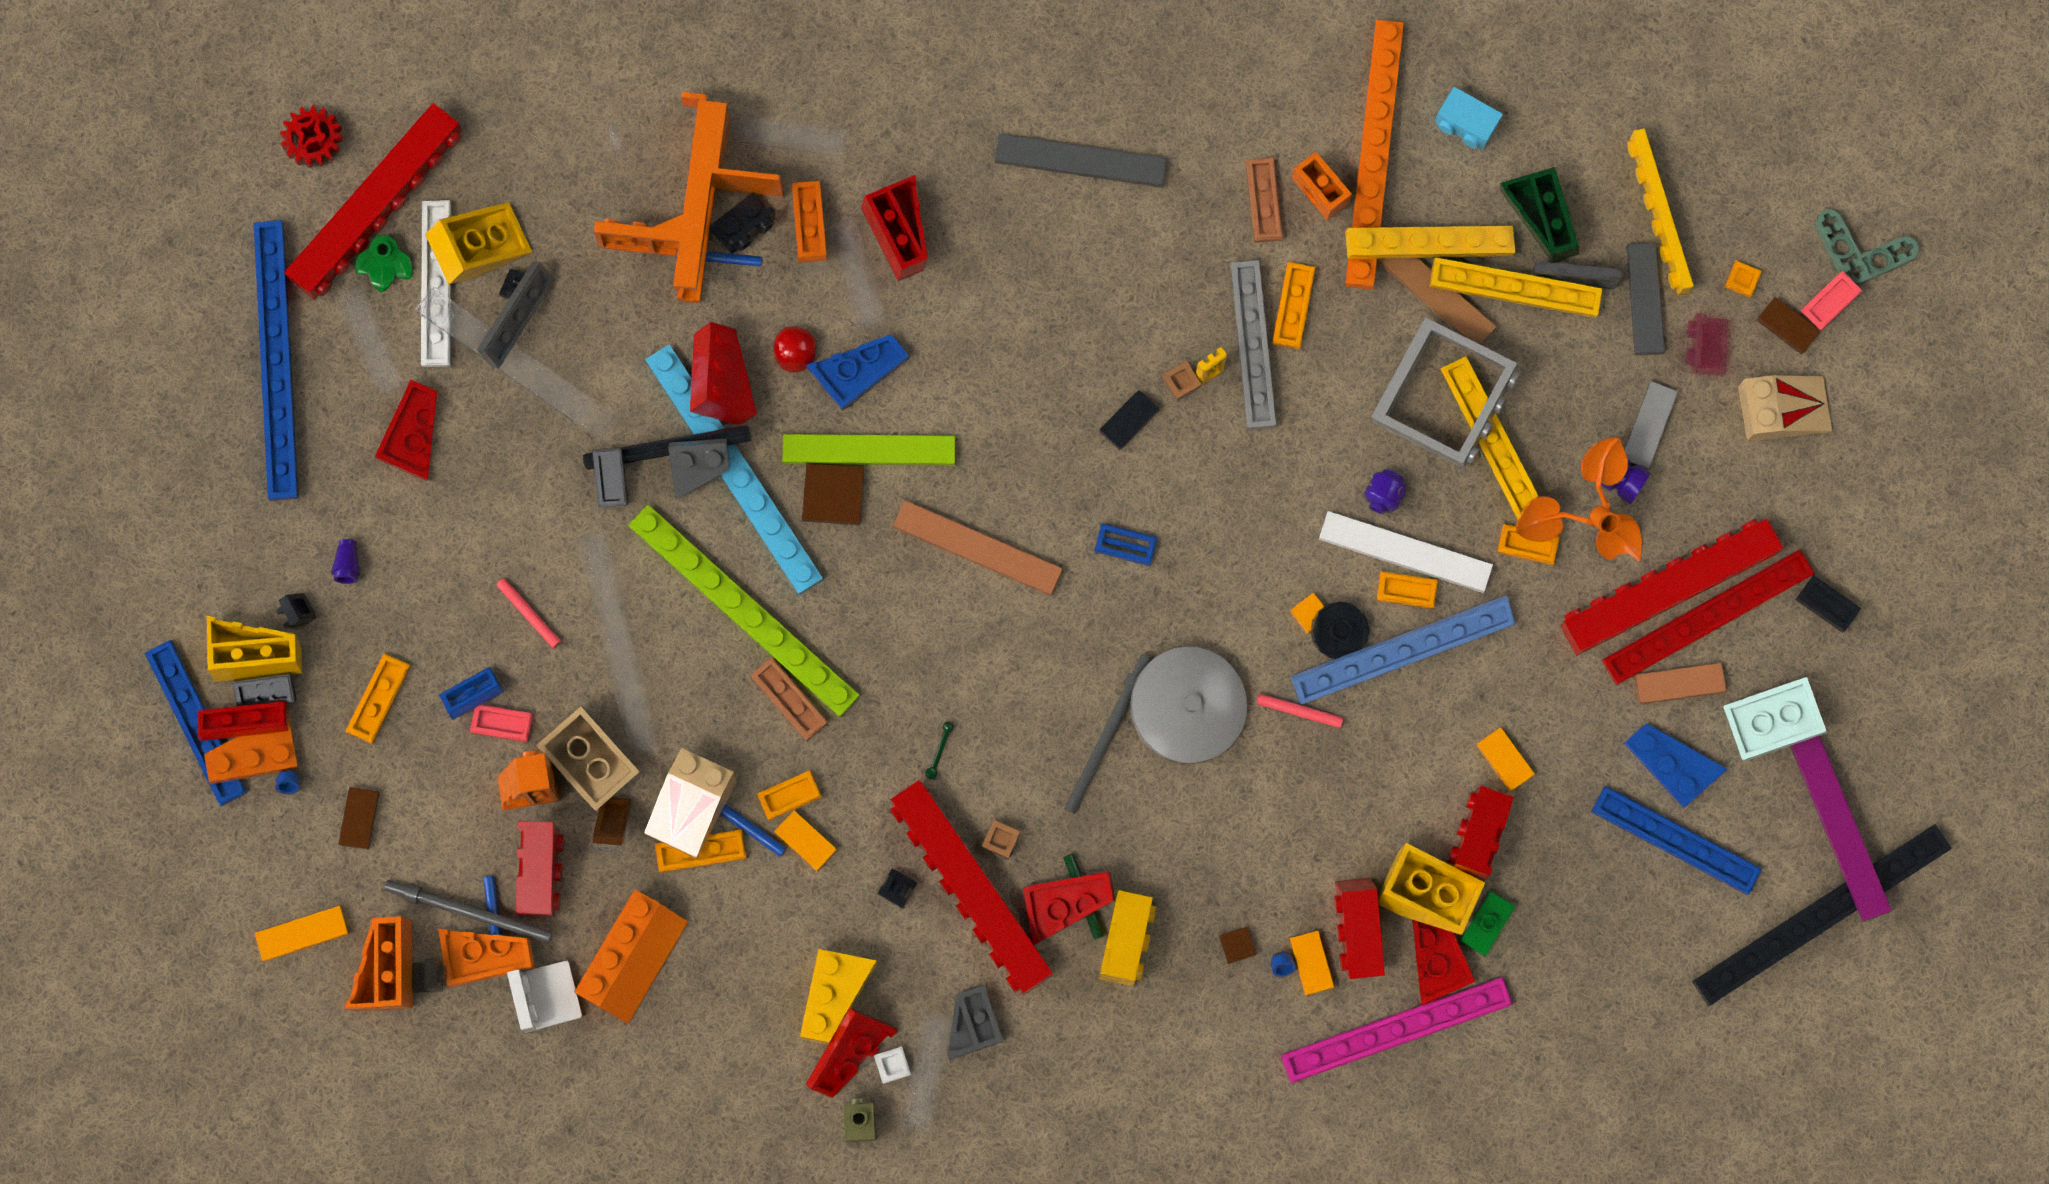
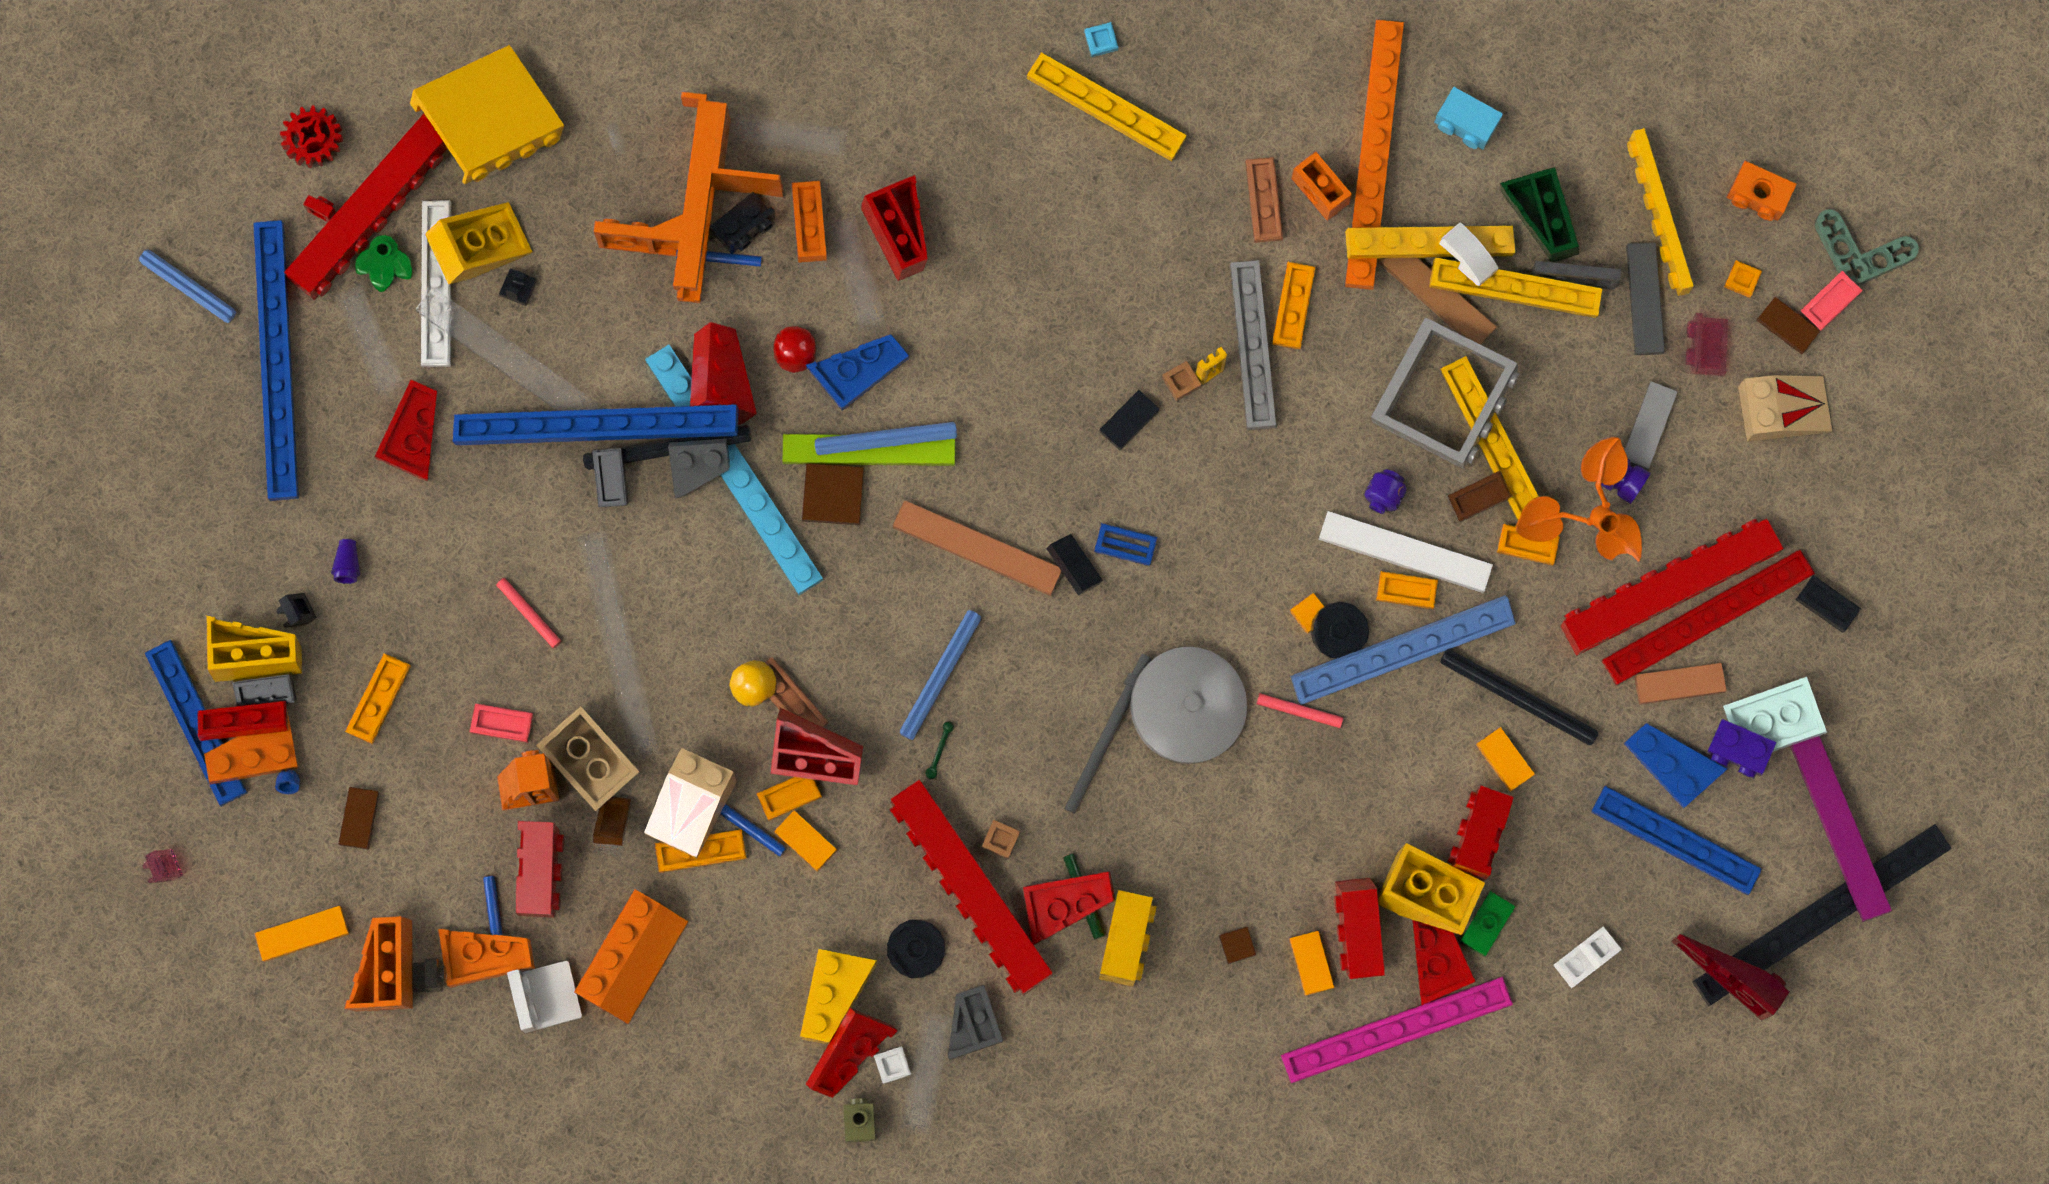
dark grey bar [384,880,553,943] -> none
blue tile [439,667,504,720] -> none
dark grey tile [477,261,555,369] -> none
lime plate [628,505,860,718] -> none
black tile [877,868,917,909] -> none
dark grey tile [995,134,1167,188] -> none
blue hinge [1271,951,1296,977] -> none
none -> medium blue axle [139,249,236,323]
none -> clear pink tile [143,849,183,883]
none -> red plate [303,195,336,222]
none -> yellow panel [410,45,564,185]
none -> blue plate [453,405,738,445]
none -> yellow hair [729,660,776,707]
none -> red wedge [770,707,864,785]
none -> medium blue axle [815,422,957,455]
none -> black tile [887,920,945,979]
none -> medium blue axle [900,610,981,740]
none -> yellow plate [1027,52,1187,162]
none -> black tile [1046,534,1103,596]
none -> medium azure tile [1084,22,1119,57]
none -> white slope [1439,222,1498,286]
none -> black axle [1440,649,1598,746]
none -> reddish brown tile [1448,471,1513,522]
none -> white slope [1554,927,1622,988]
none -> dark red wedge [1671,934,1790,1021]
none -> dark purple bracket [1707,719,1777,779]
none -> orange brick [1726,161,1797,221]

